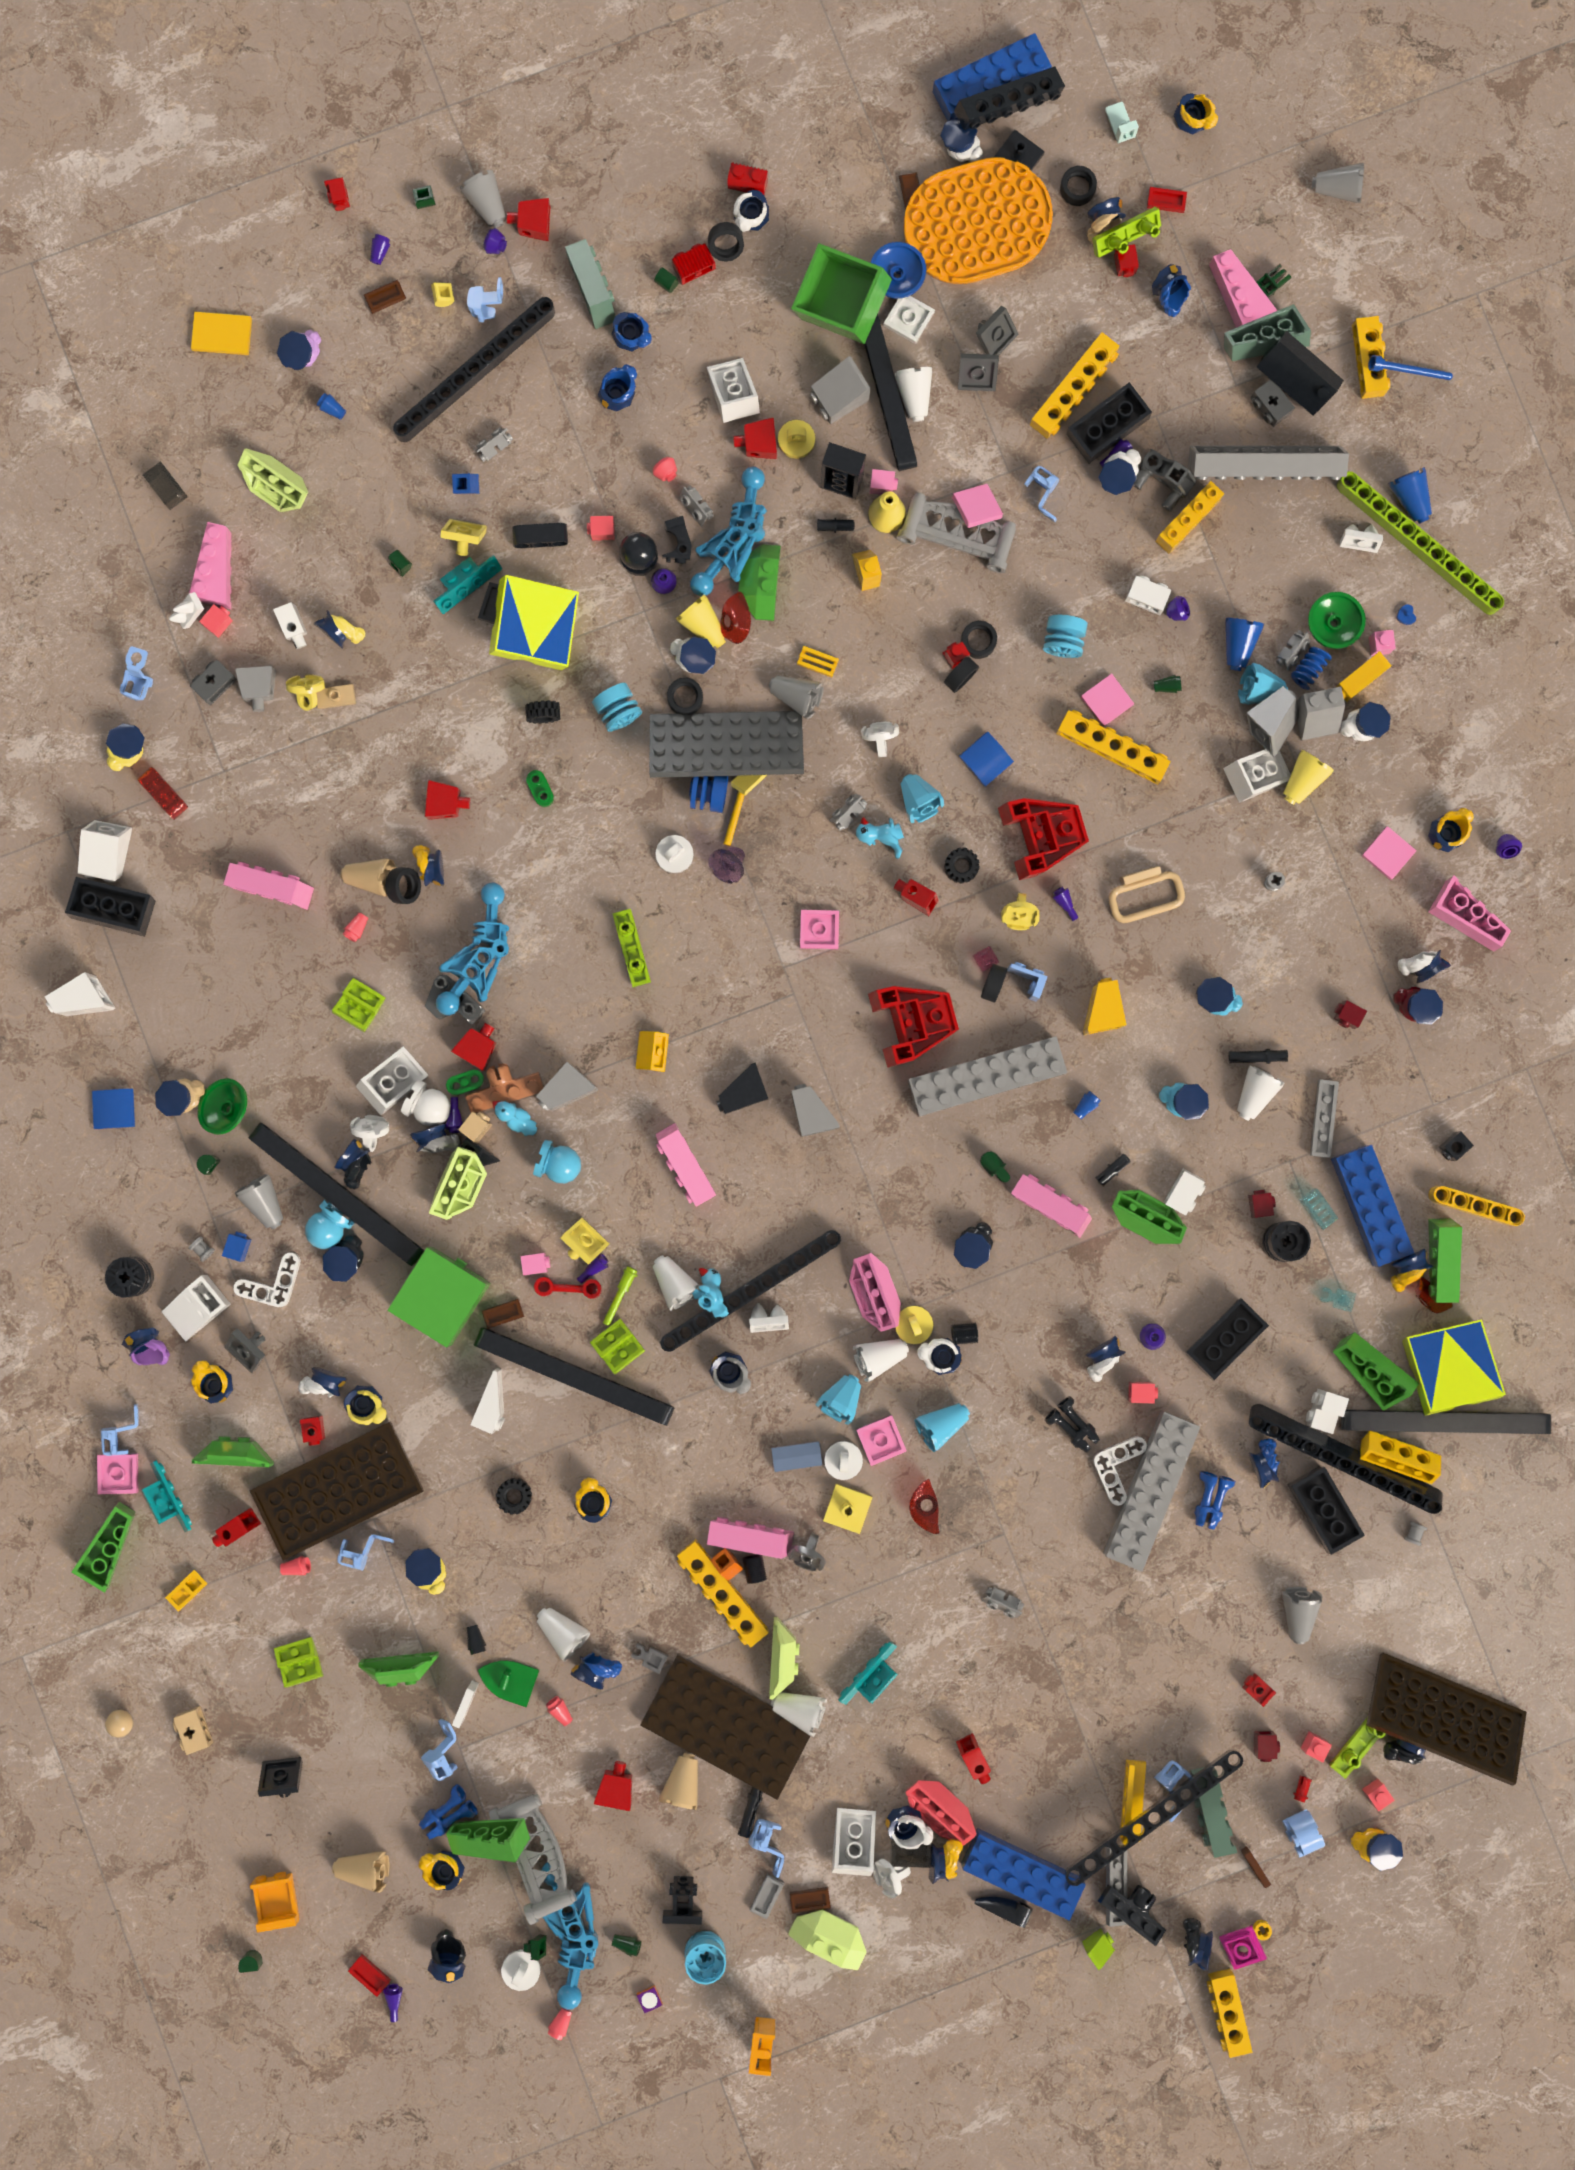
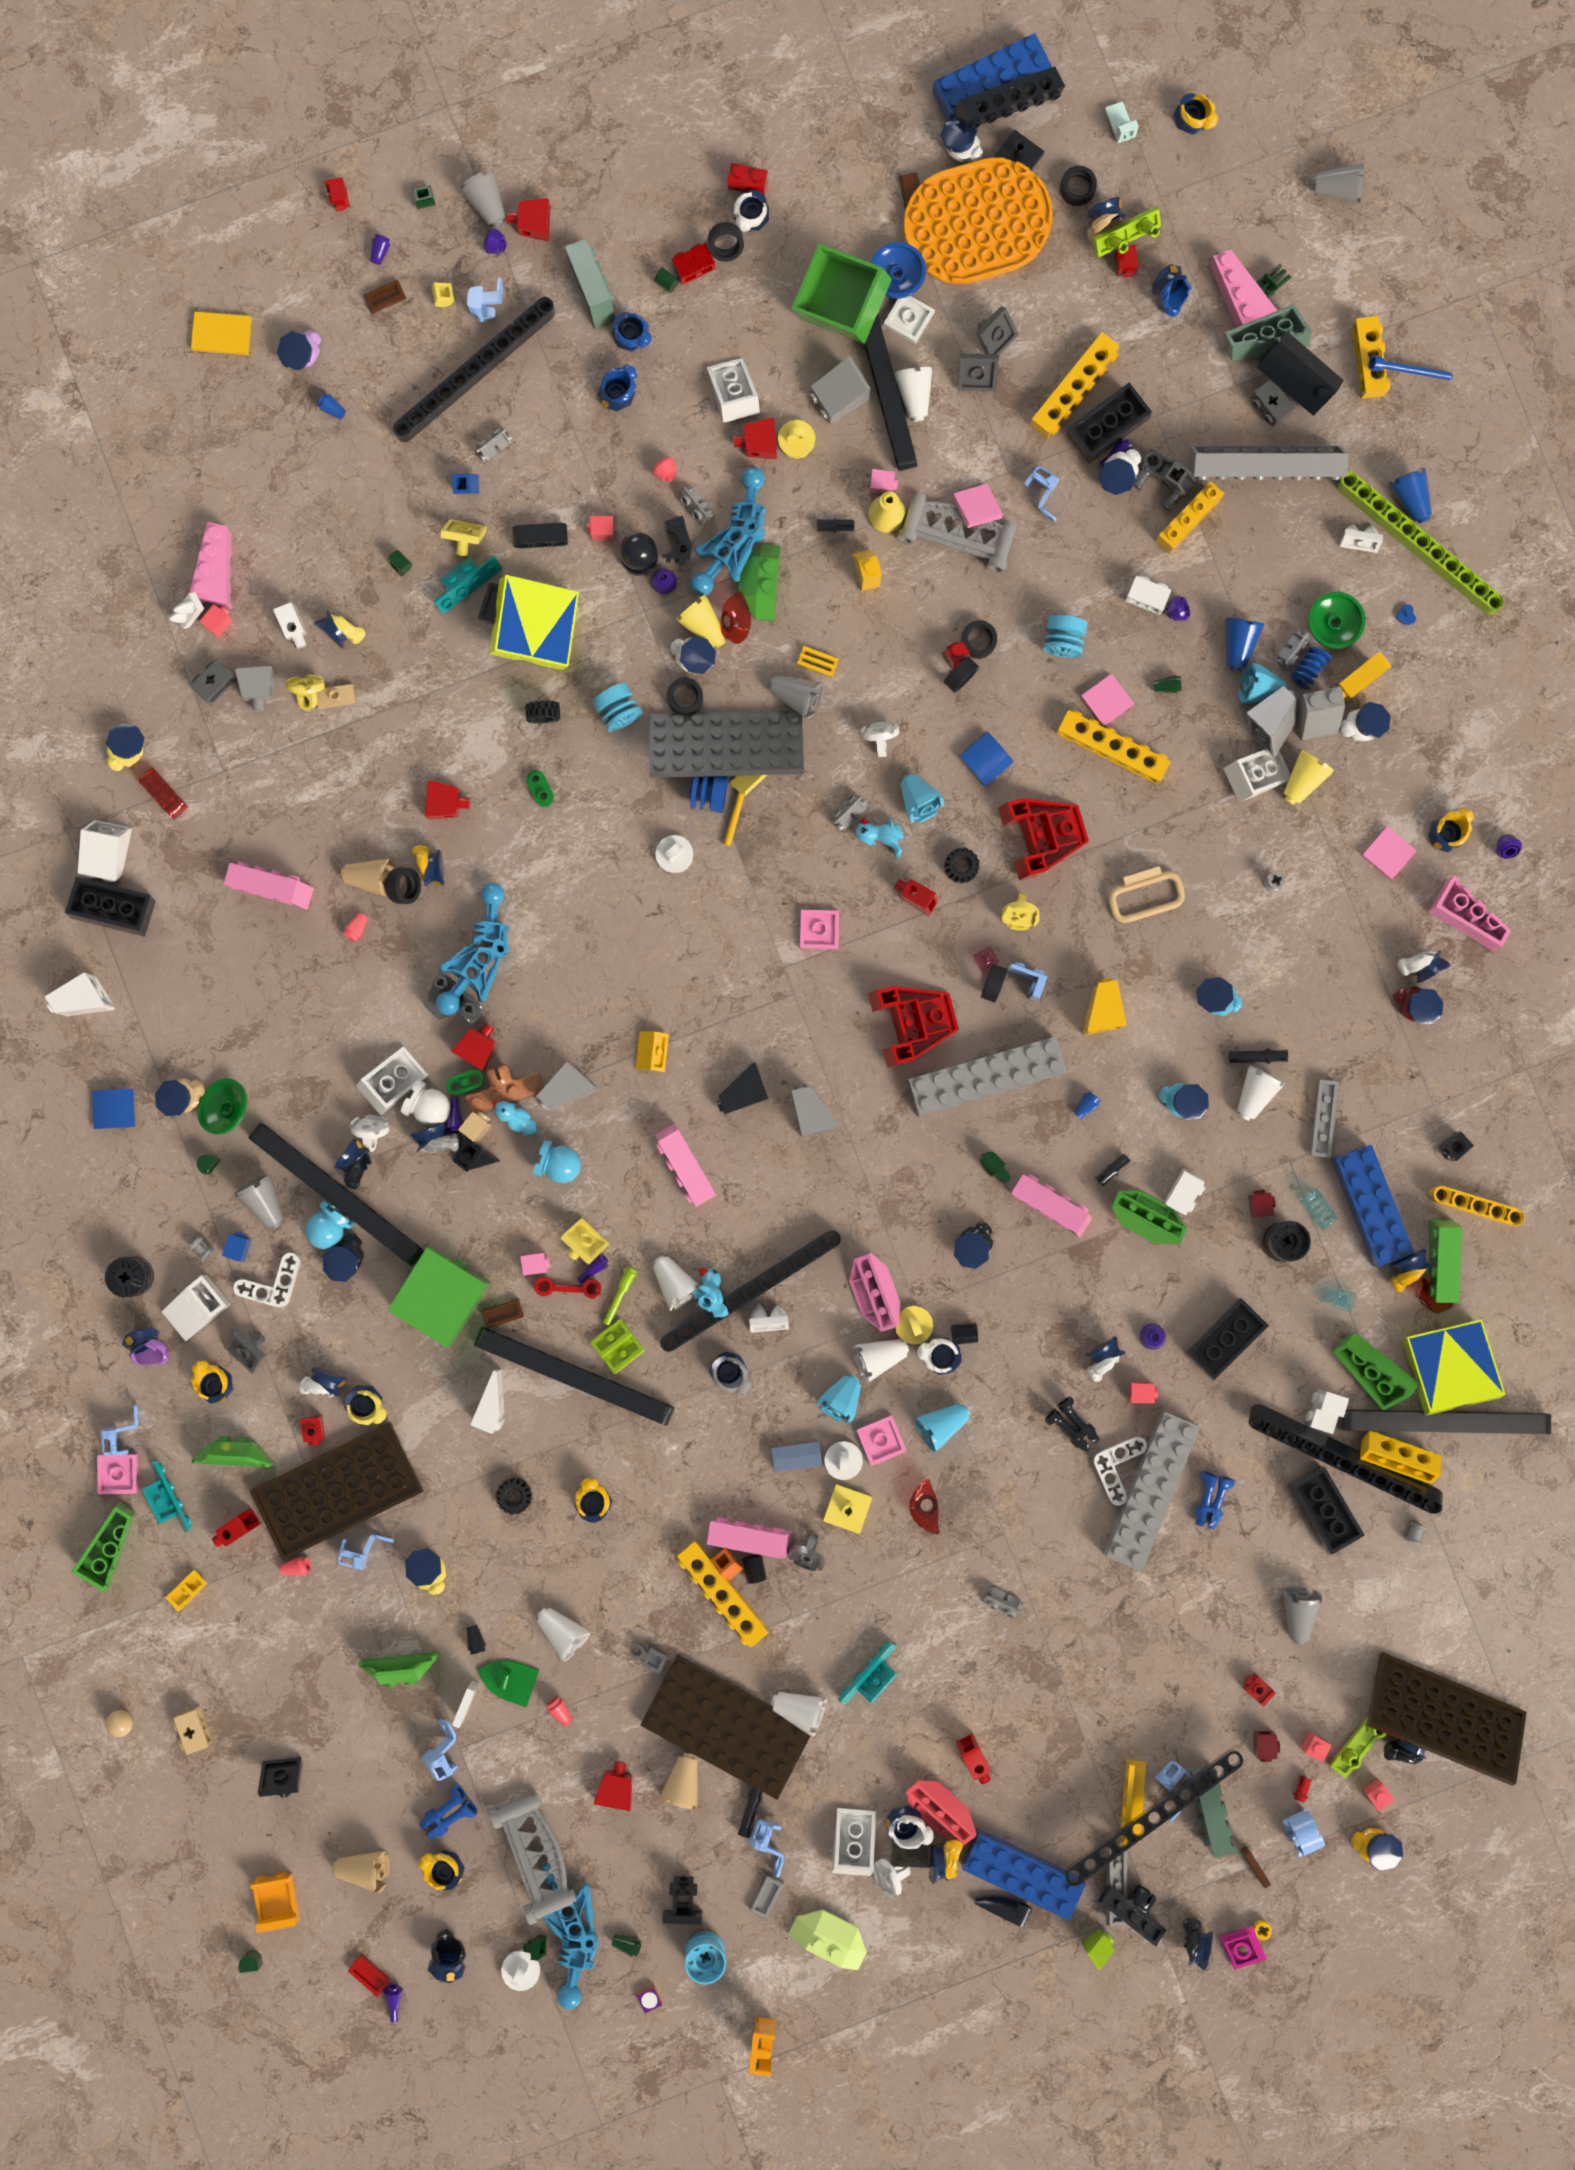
light blue piece [120,646,153,701] -> none
clear smoke panel [143,461,188,510] -> none
yellowish green wedge [238,449,308,512] -> none
lime slope [274,1637,323,1688] -> none
lime slope [332,978,386,1033] -> none
yellowish green wedge [429,1146,487,1220] -> none
bright green wedge [446,1818,530,1862] -> none
coral cone [548,2008,572,2040] -> none
piece [571,1652,622,1690] -> none
lime plate [612,909,651,988] -> none
clear purple tile [708,847,745,884] -> none
yellowish green wedge [769,1617,800,1699] -> none
reddish brown tile [790,1887,831,1914] -> none
black brick [820,442,866,500] -> none
dark purple cone [1052,886,1079,921] -> none
red tile [1147,187,1187,213] -> none
yellow brick [1206,1968,1253,2058] -> none
piece [1249,1438,1280,1488] -> none
dark red brick [1334,1000,1367,1029] -> none
bright pink brick [1369,630,1396,656] -> none

